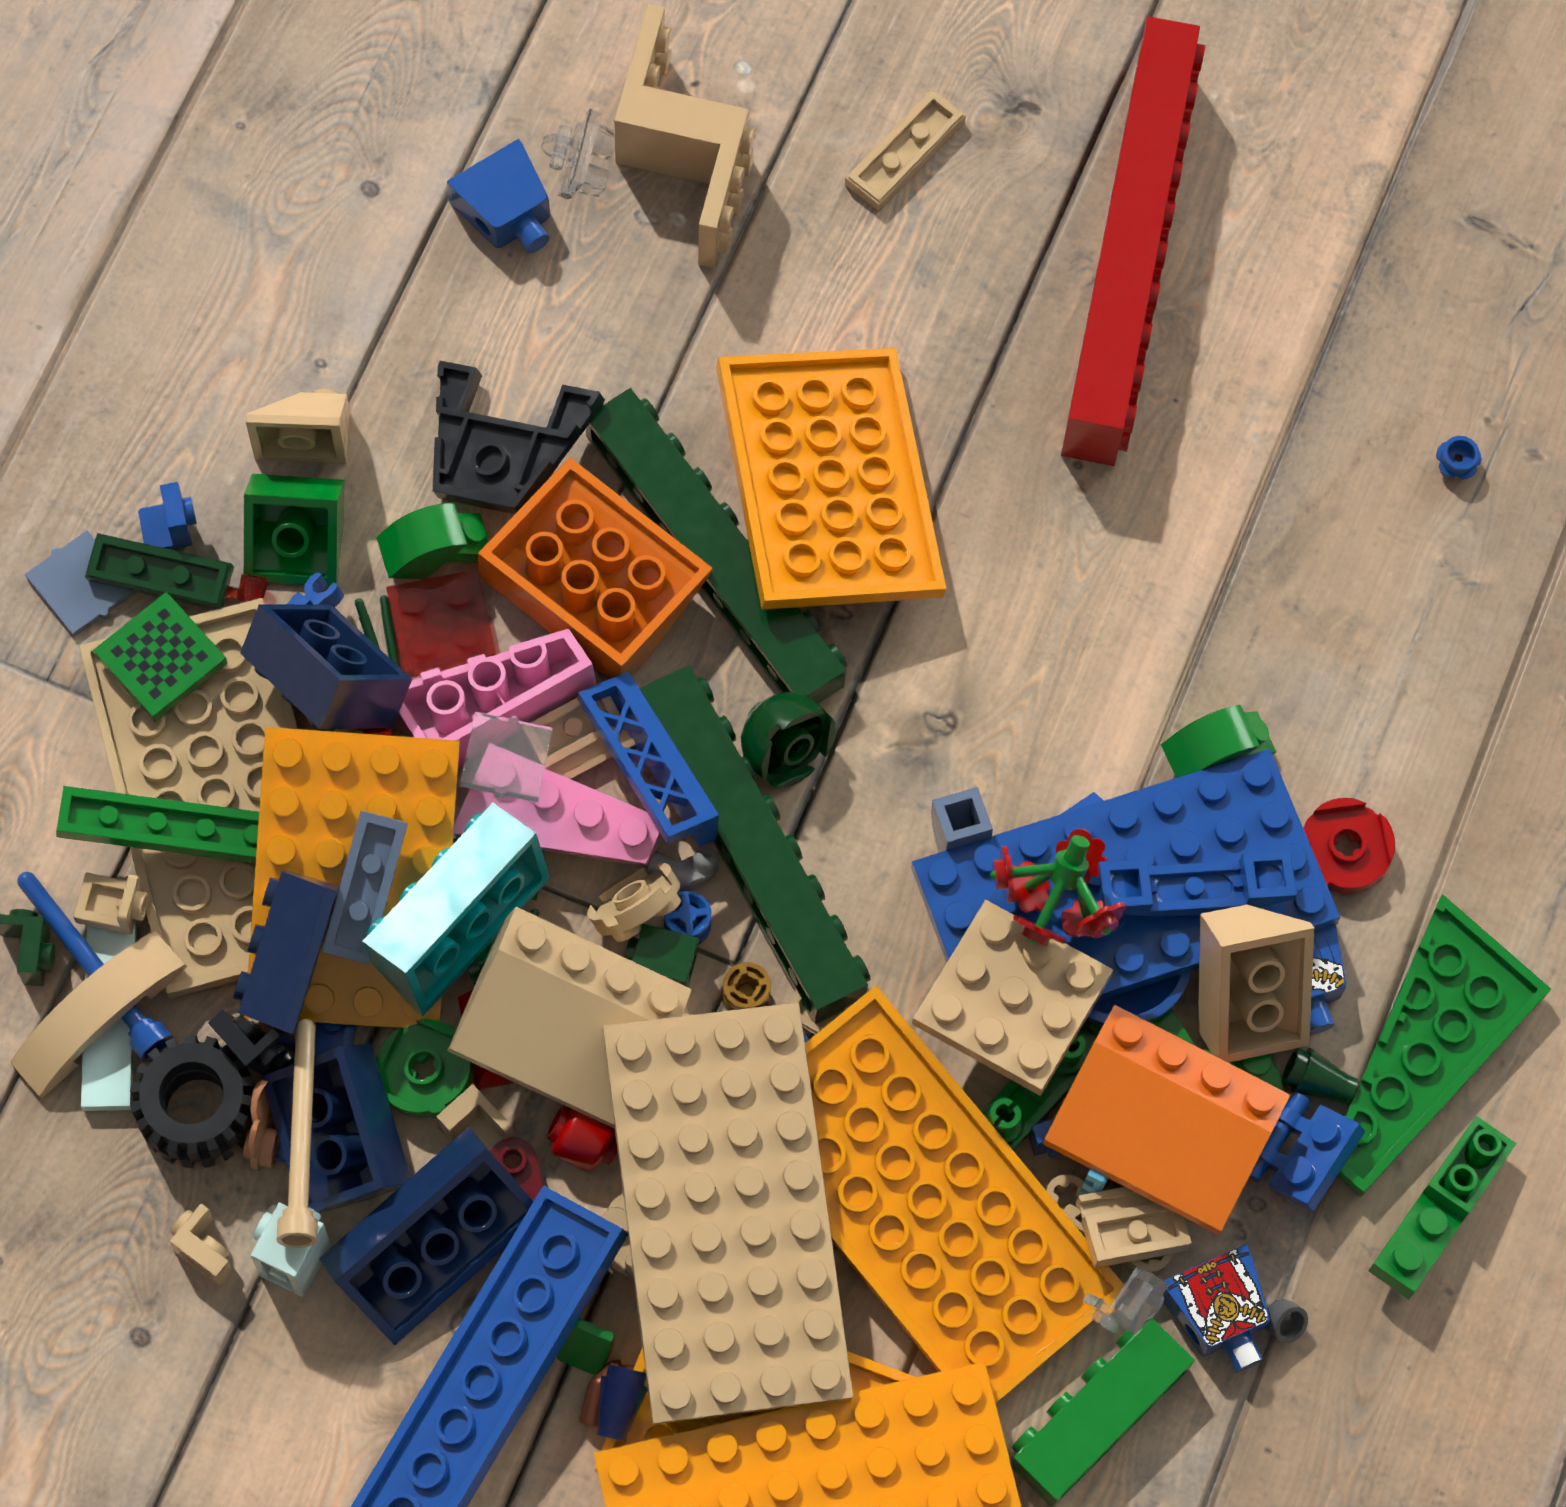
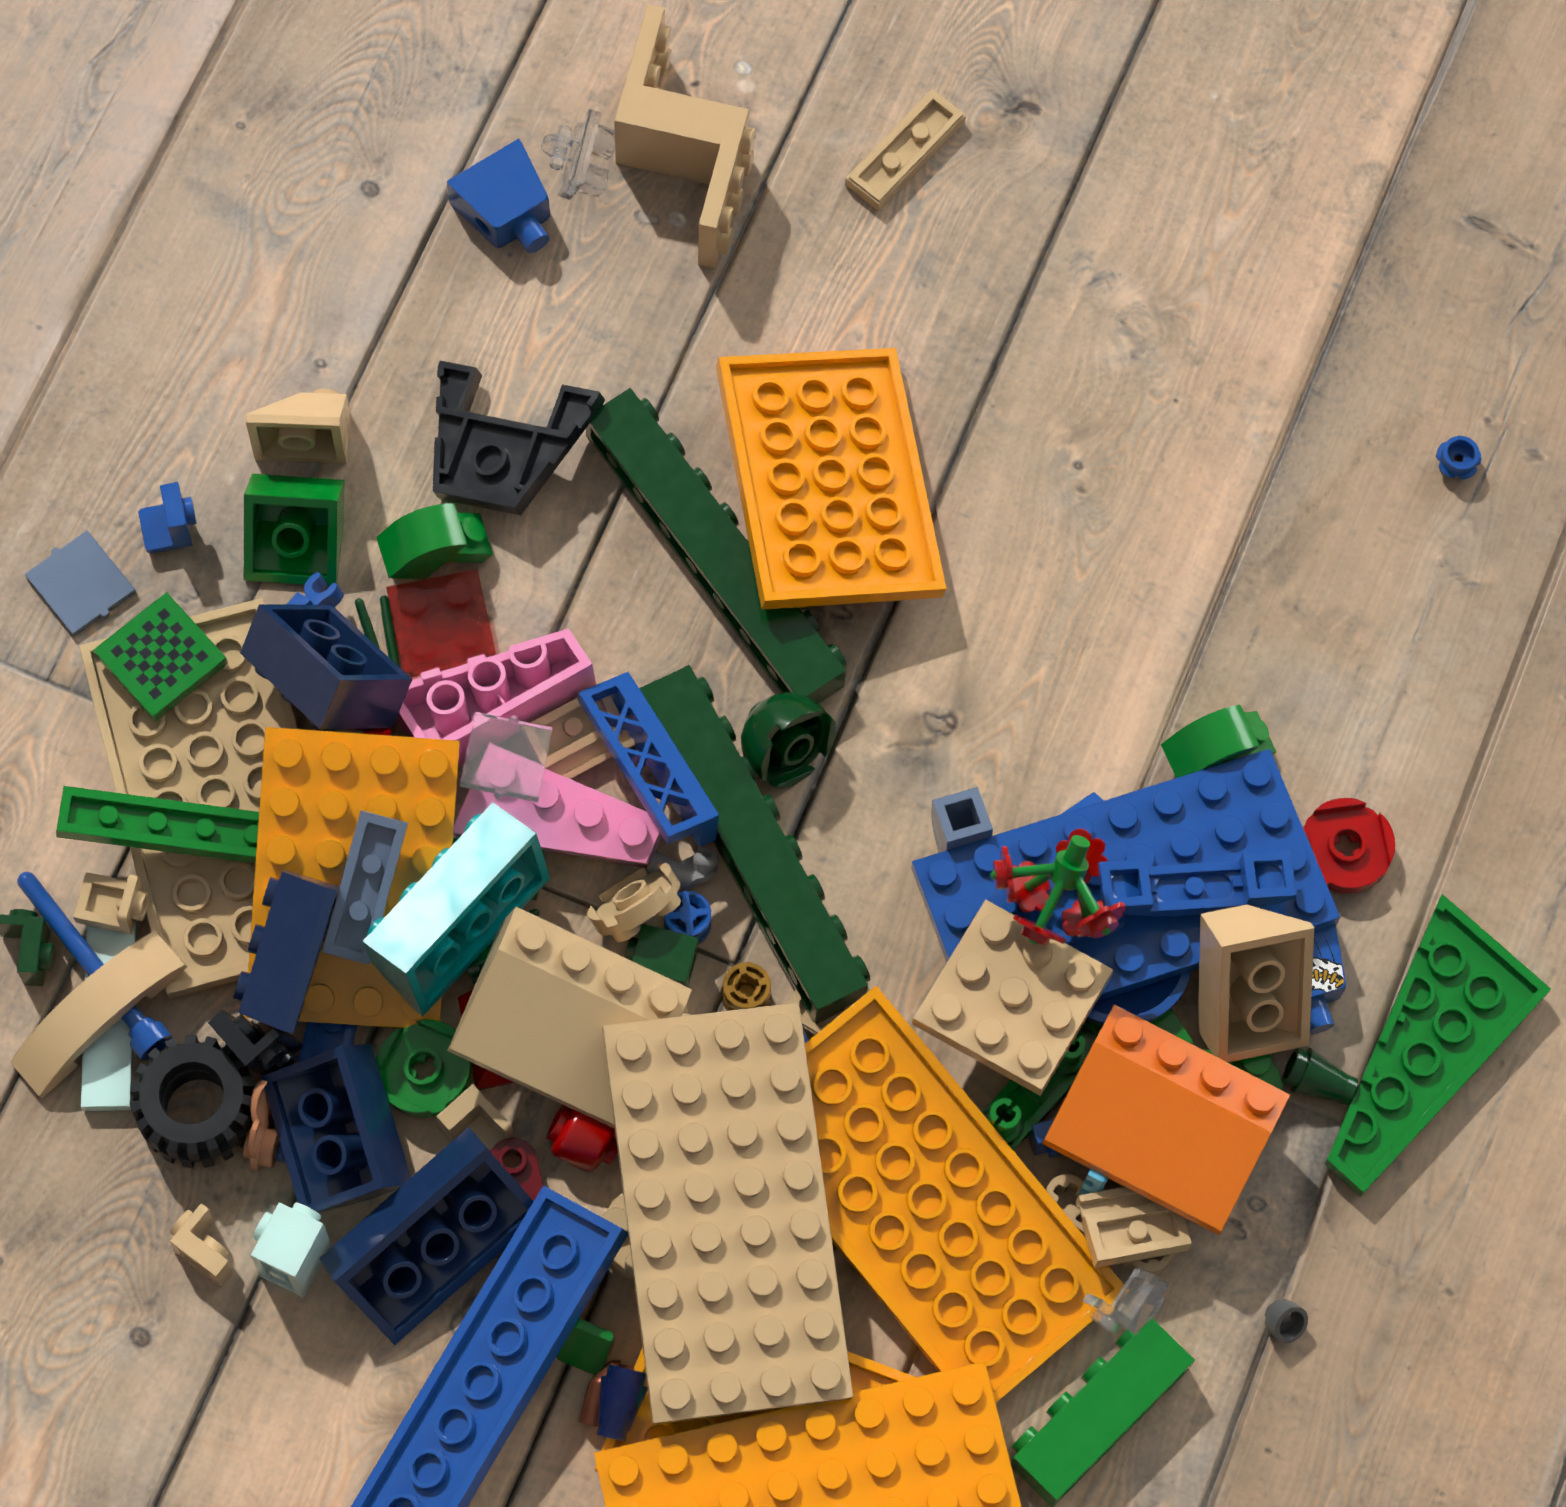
dark green tile [85,533,234,610] -> none
clear red hand [226,574,268,602] -> none
tan piece [276,1019,318,1248] -> none
orange slope [478,457,713,679] -> none
red brick [1061,16,1206,466] -> none
torso [1157,1244,1270,1373] -> none
blue plate [1249,1092,1365,1212] -> none
green slope [1368,1115,1517,1300] -> none

